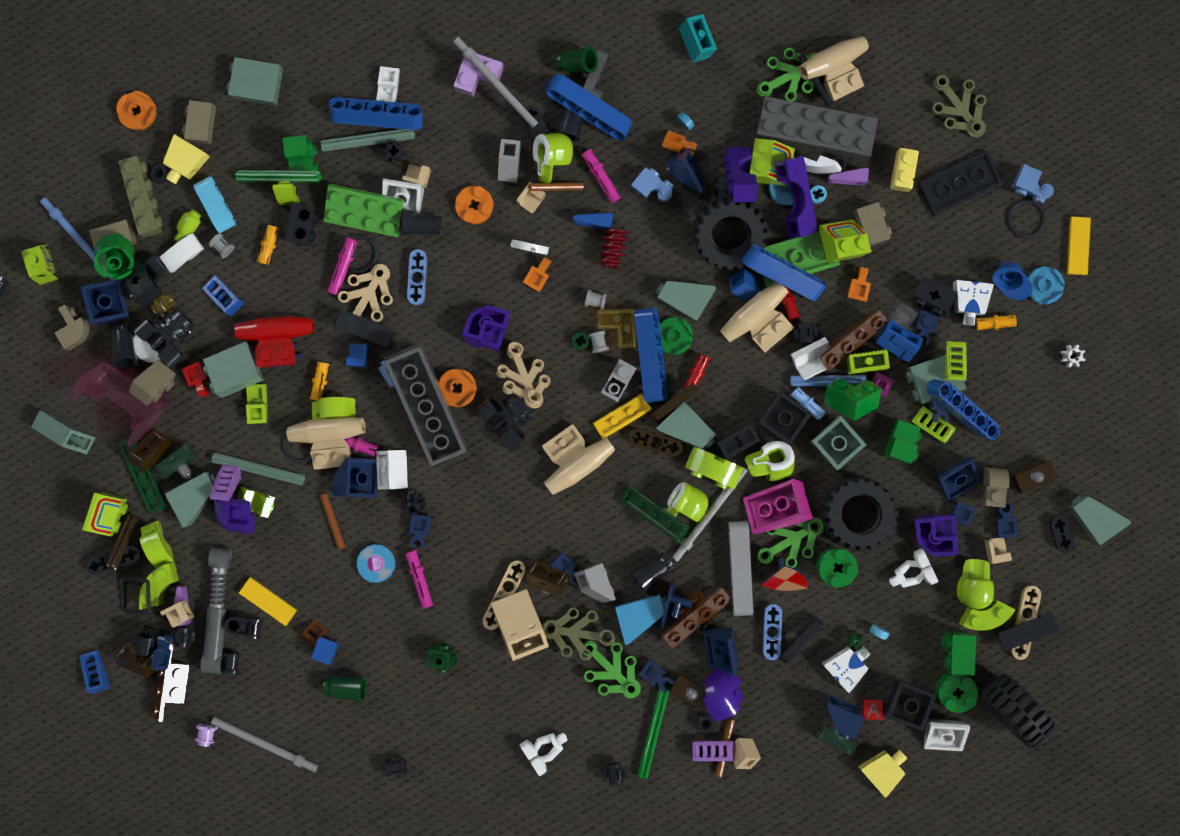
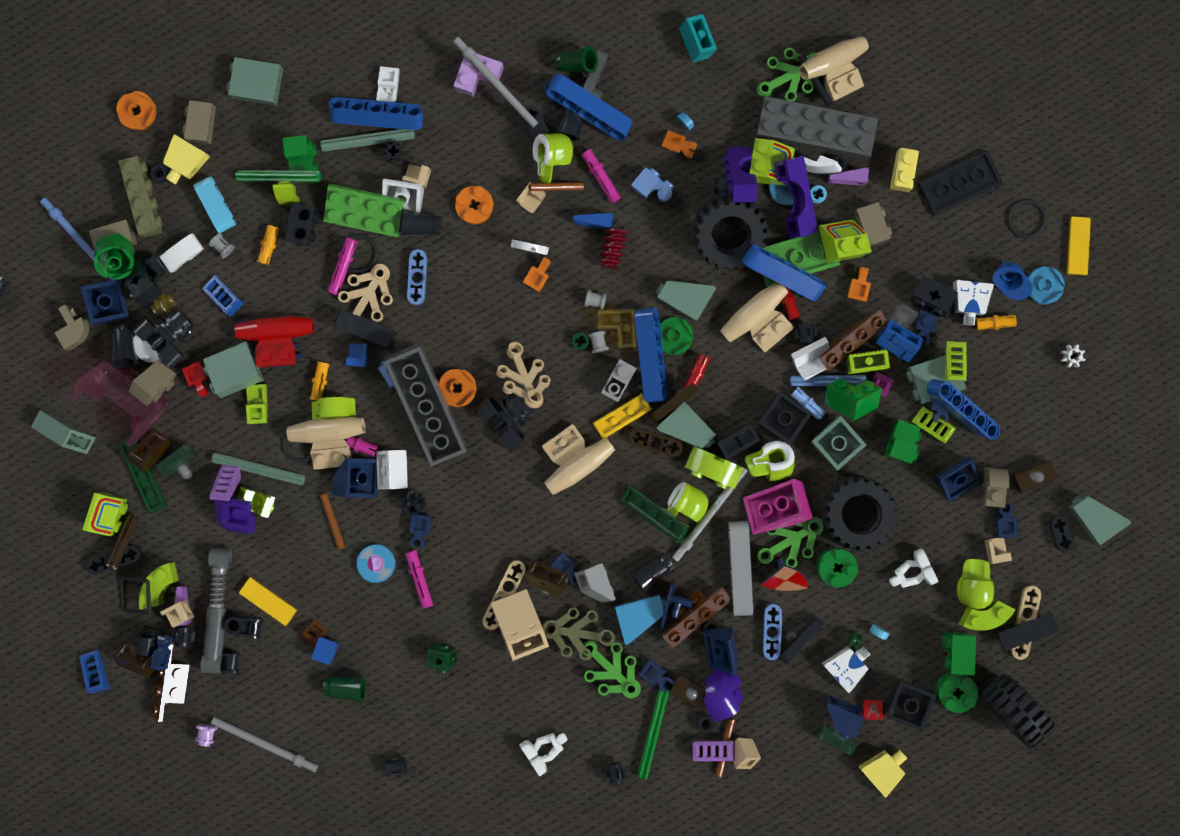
lime torso [21,245,58,285] -> none
lime brick [139,520,174,569] -> none
sand green slope [165,472,217,528] -> none
lime plant [174,209,201,242] -> none
dark purple brick [462,306,510,351] -> none
light grey slope [498,139,521,183] -> none
dark blue slope [666,148,706,193] -> none
blue panel [729,268,760,301] -> none
dark purple brick [915,514,959,556] -> none
white slope [924,719,970,751] -> none
olive plant [932,75,986,138] -> none
dark blue plate [952,502,976,527] -> none
medium blue brick [1011,164,1054,204] -> none

